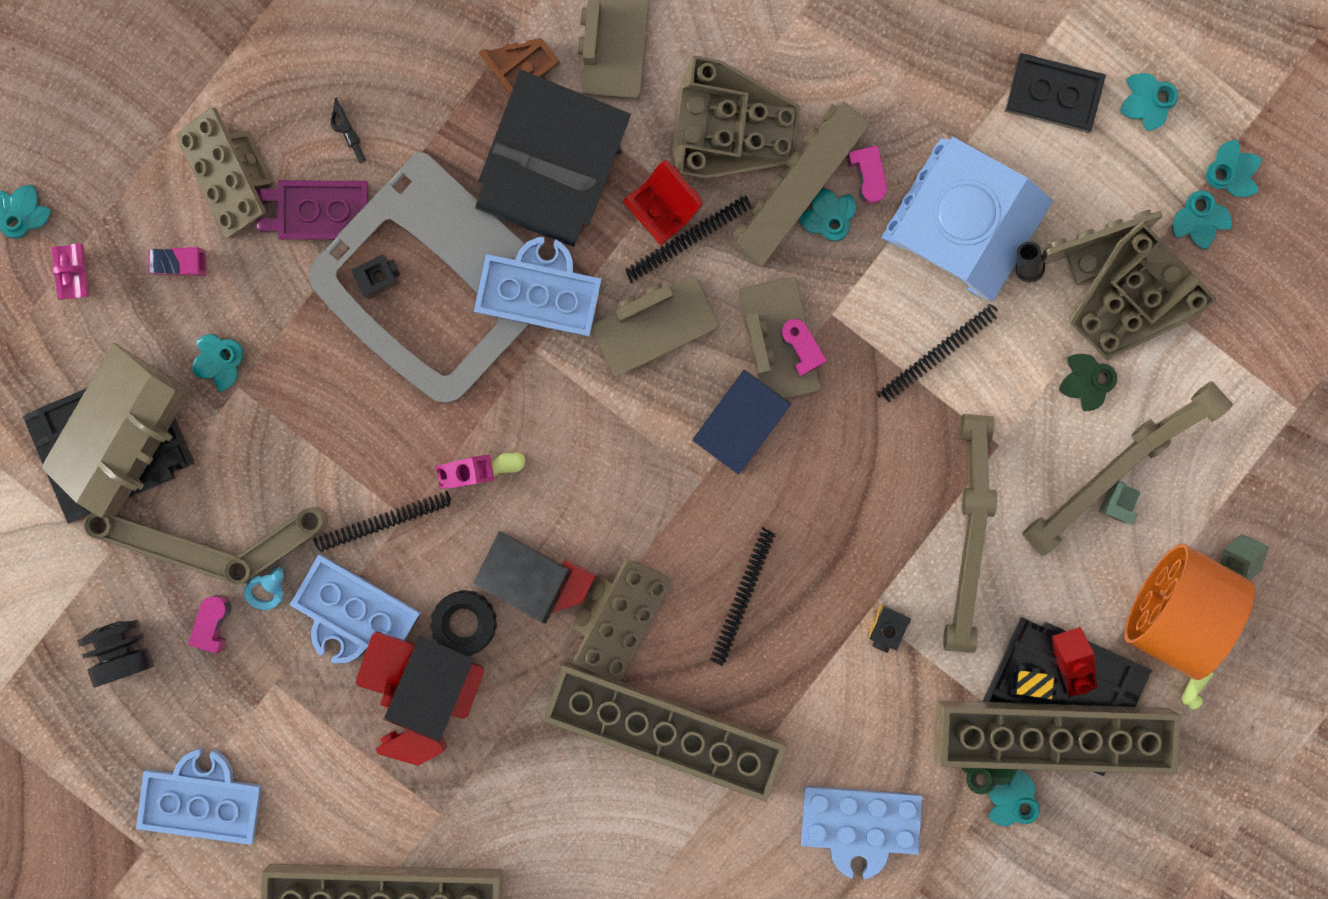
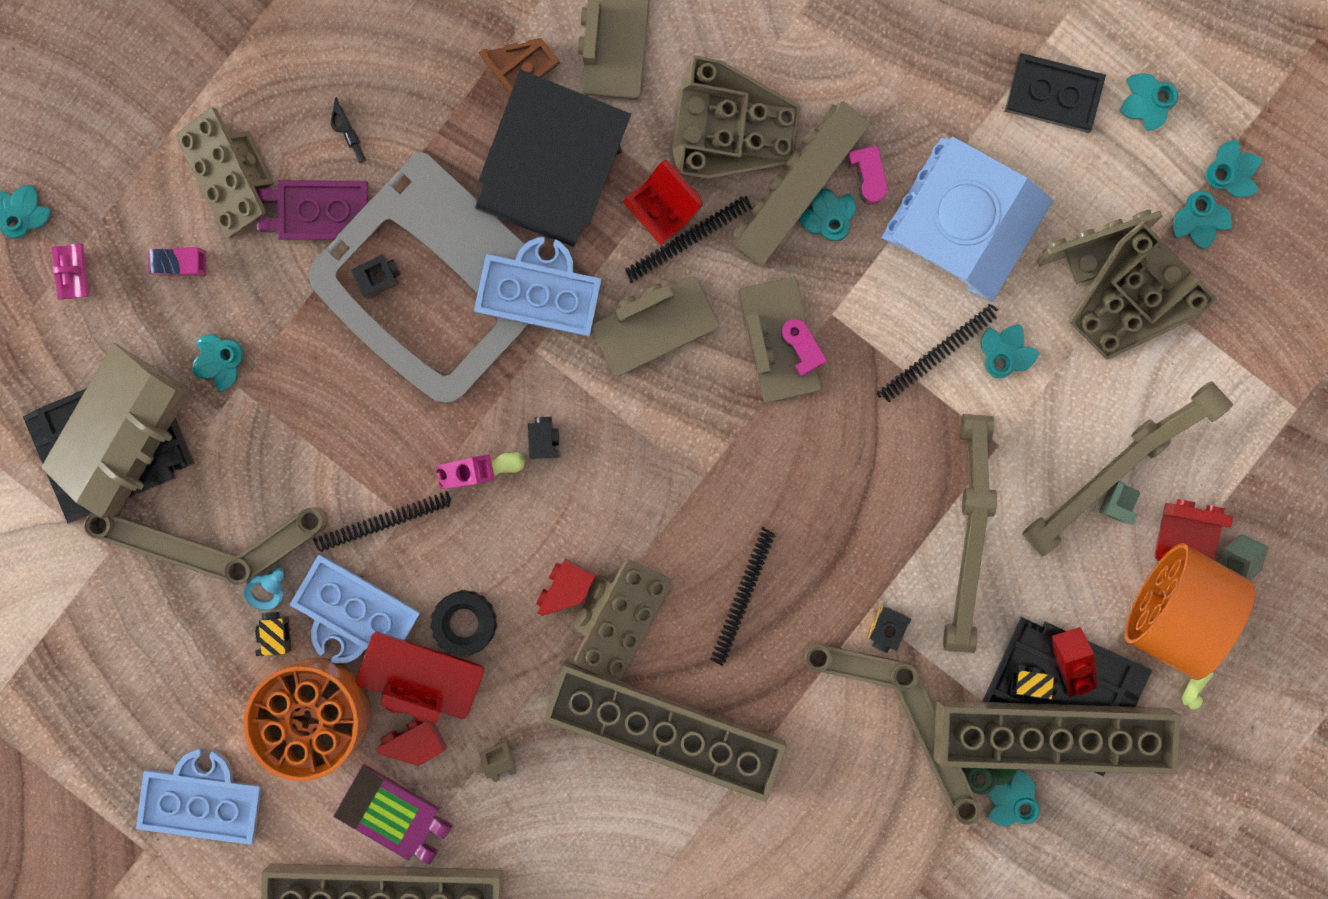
black wheel [77,619,154,688] -> none
dark pink leg [188,595,231,654] -> none
black tile [383,636,474,743] -> none
black tile [473,531,572,624] -> none
dark grey piece [492,142,597,190] -> none
dark blue tile [692,369,791,475] -> none
light blue plate [801,786,922,879] -> none
black piece [1015,242,1045,283] -> none
dark green plate [1059,354,1117,411] -> none
none -> orange wheel [243,657,371,781]
none -> brick [255,612,292,656]
none -> tile [333,764,453,865]
none -> dark tan tile [480,741,516,782]
none -> black brick [528,417,561,459]
none -> dark tan piece [803,643,981,825]
none -> teal plate [981,324,1039,378]
none -> red bracket [1154,499,1233,561]

